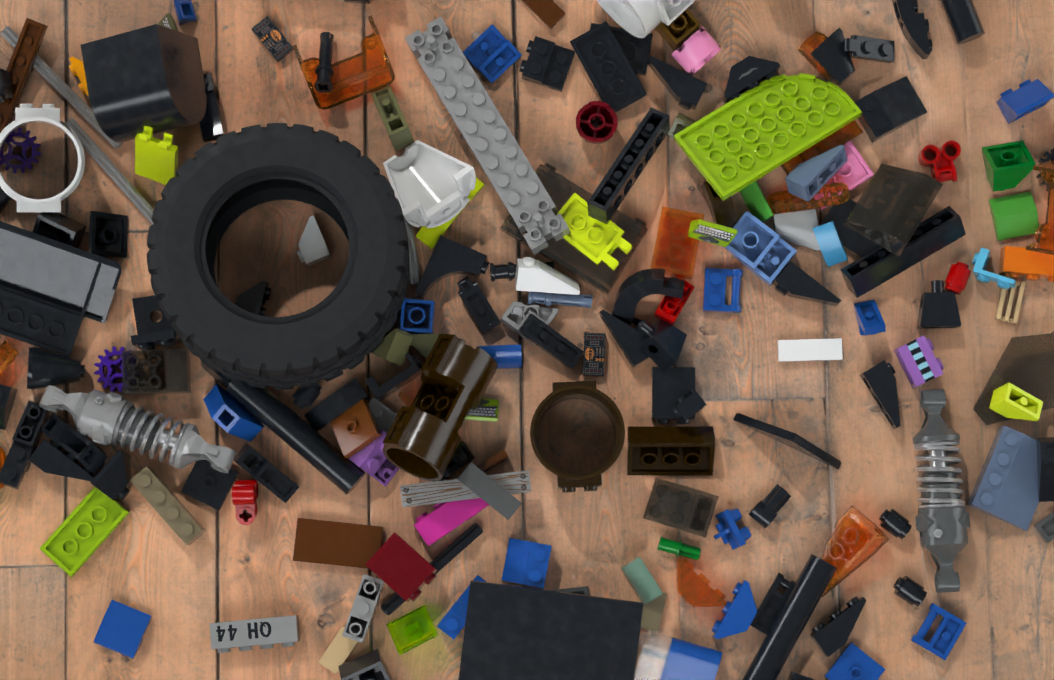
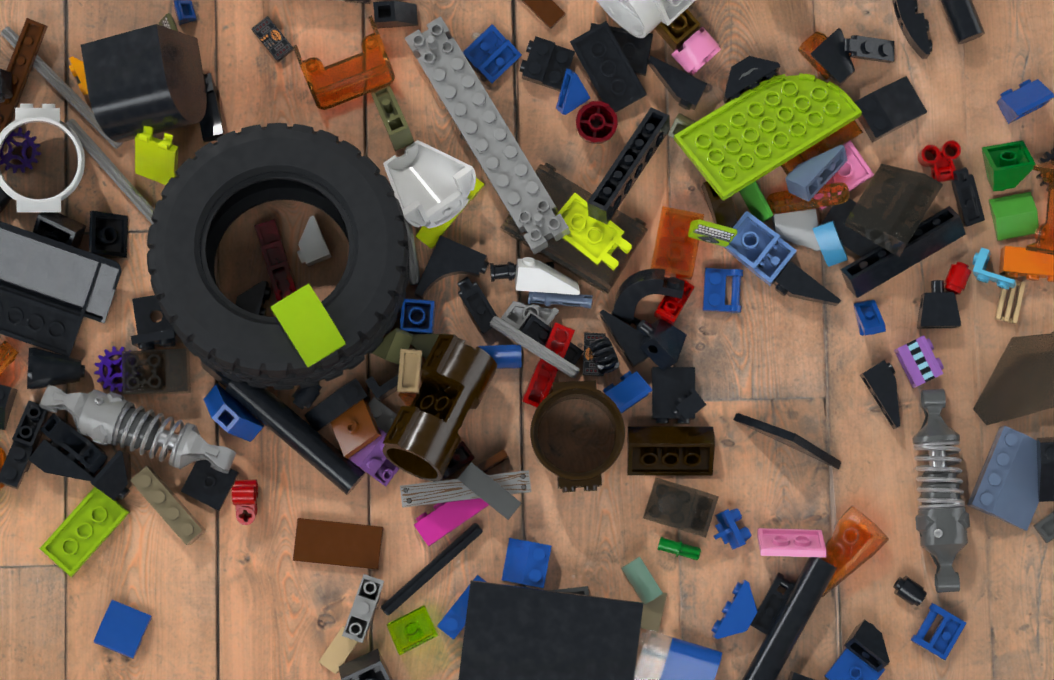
light grey brick [209,615,300,653] -> none
black slope [234,443,299,503] -> none
black pin [314,32,334,93] -> none
dark red slope [365,532,437,602] -> none
slope [464,398,499,422] -> none
clear orange slope [676,558,727,607] -> none
black piece [749,484,791,529] -> none
white tile [777,338,843,362] -> none
black slope [810,596,867,657] -> none
black brick [879,508,912,539] -> none
neon yellow slope [989,383,1043,421] -> none
none -> dark red slope [254,219,297,302]
none -> lime slope [271,283,346,368]
none -> black slope [373,0,418,29]
none -> tan tile [397,348,422,394]
none -> light grey axle [490,316,580,378]
none -> red slope [521,322,575,407]
none -> blue slope [556,68,591,115]
none -> black gear [589,337,619,374]
none -> blue slope [603,371,652,414]
none -> bright pink tile [757,528,826,557]
none -> black slope [844,619,890,672]
none -> black hinge [951,167,985,227]

